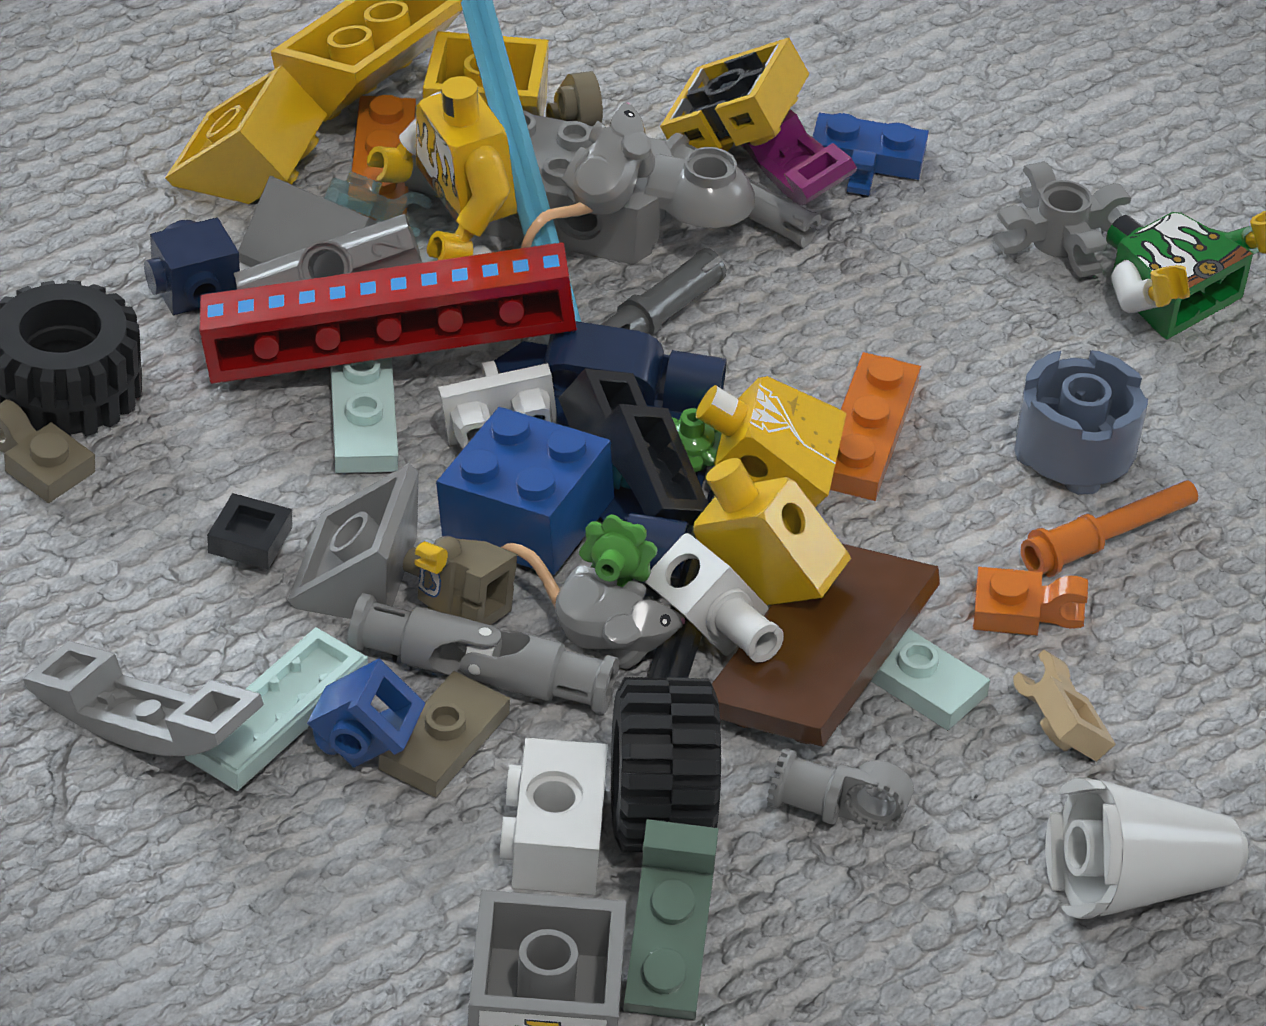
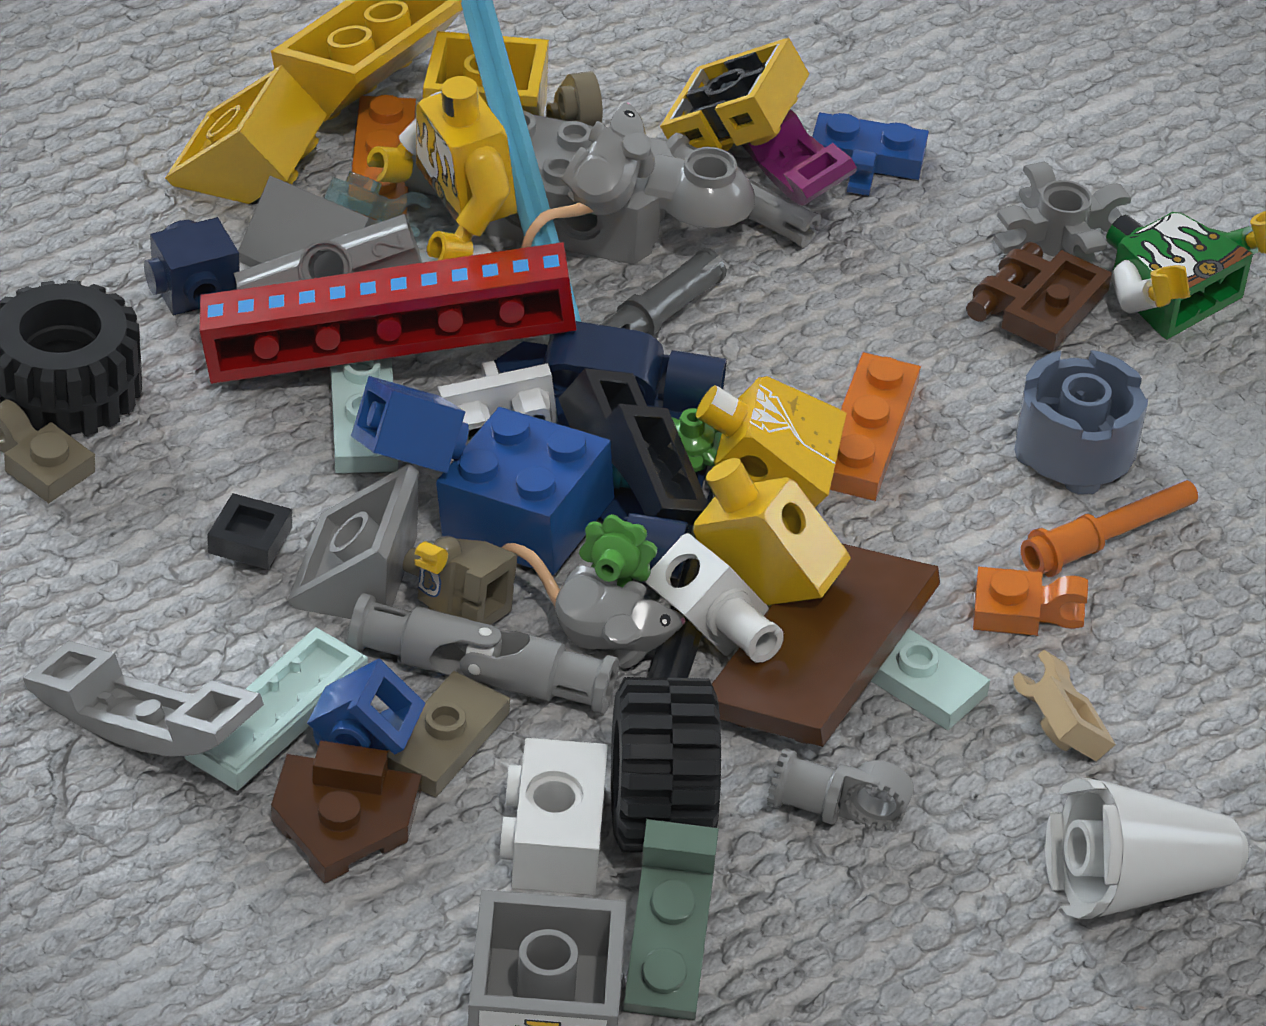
none -> reddish brown plate [271,741,422,884]
none -> blue brick [351,376,469,473]
none -> reddish brown plate [966,242,1112,352]

